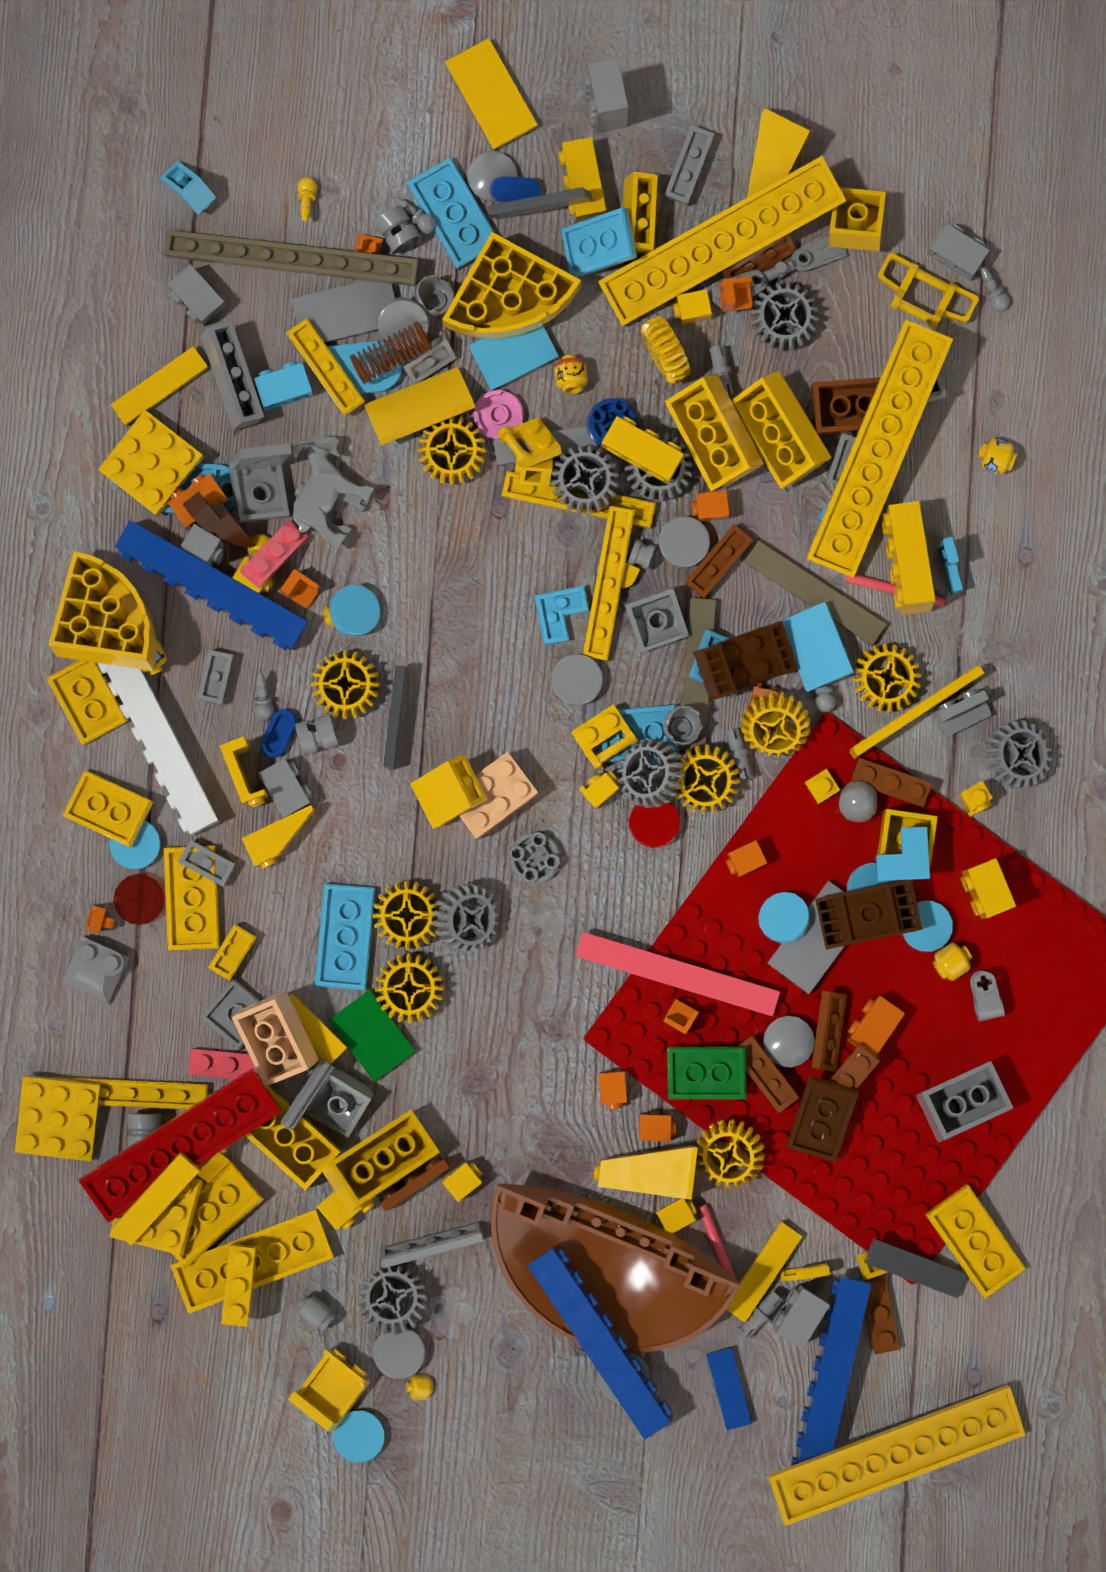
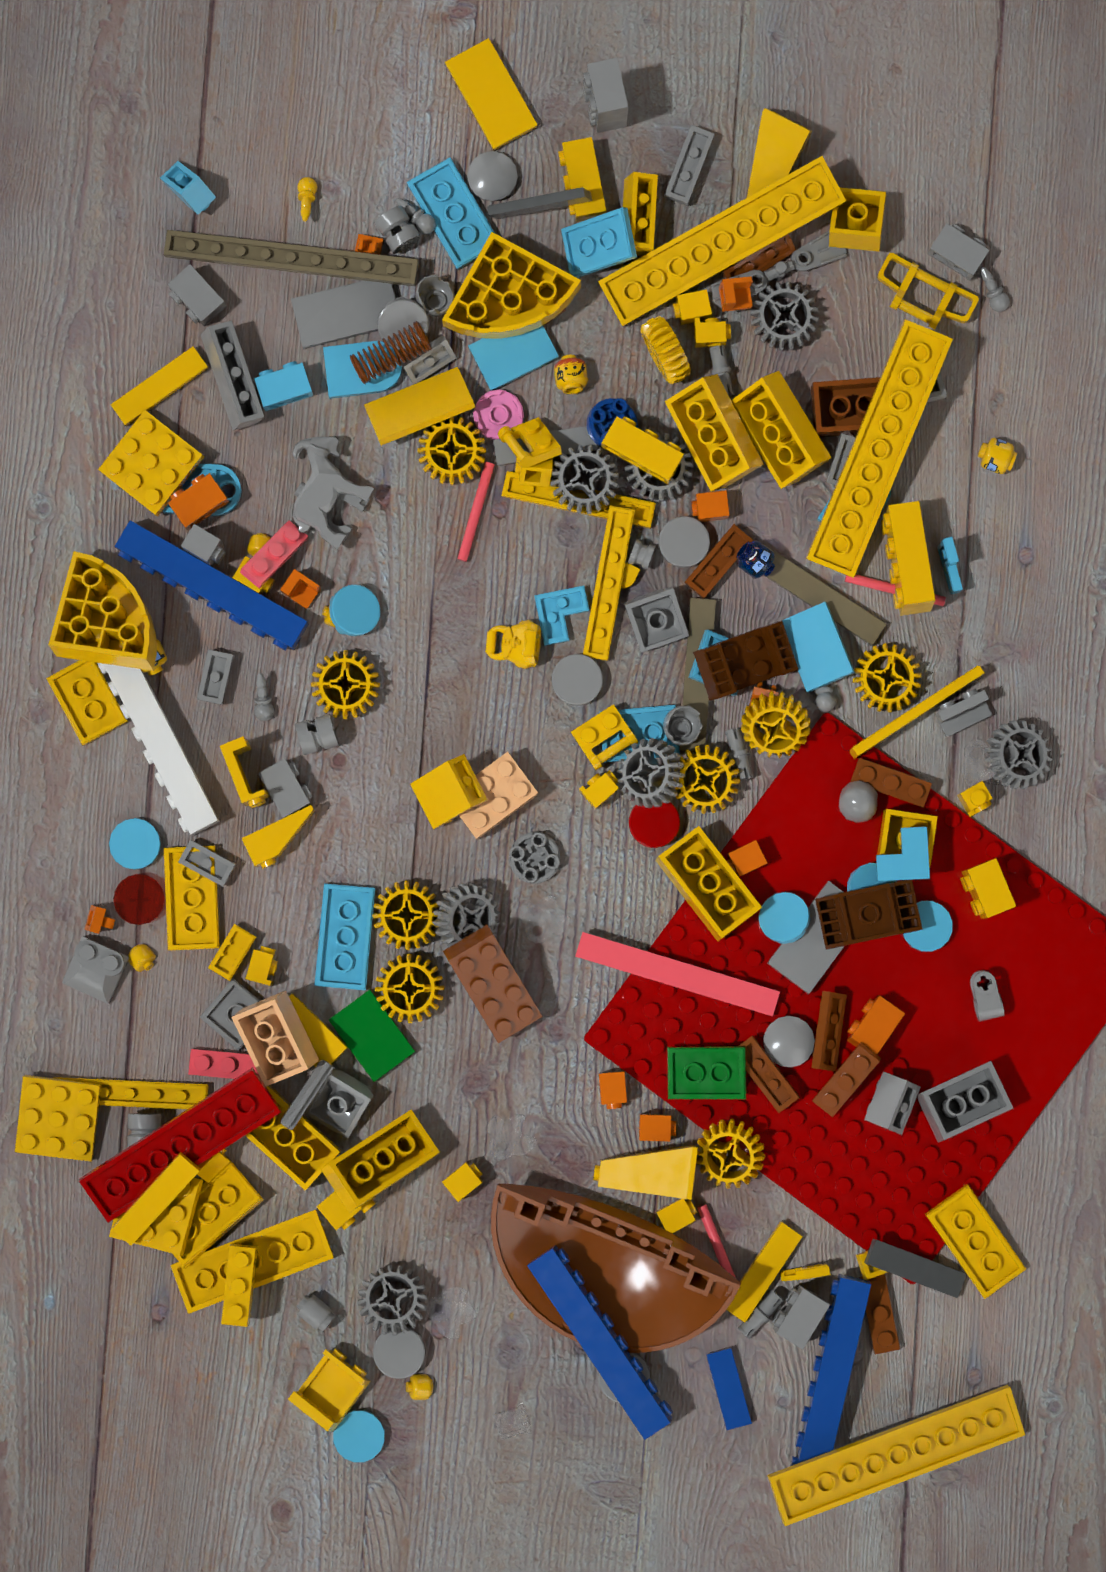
yellow tile [62,770,153,848] -> none
reddish brown slope [183,491,255,548] -> none
light grey bracket [228,443,292,523] -> none
blue tile [260,709,297,758] -> none
yellow tile [286,318,365,417] -> none
dark orange plate [380,1158,450,1212] -> none
light grey tile [380,1222,484,1268] -> none
dark grey tile [383,665,407,770] -> none
blue tile [490,176,540,202] -> none
orange panel [663,999,699,1034] -> none
reddish brown tile [786,1075,859,1162] -> none
yellow plate [805,769,840,804] -> none
yellow head [932,942,972,981] -> none
none -> yellow piece [128,944,156,972]
none -> yellow brick [245,946,278,986]
none -> dark orange brick [443,925,543,1043]
none -> coral bar [457,462,495,562]
none -> yellow piece [485,620,541,669]
none -> yellow brick [655,826,762,941]
none -> yellow brick [694,317,731,348]
none -> clear blue head [736,541,775,579]
none -> light grey brick [864,1072,921,1135]

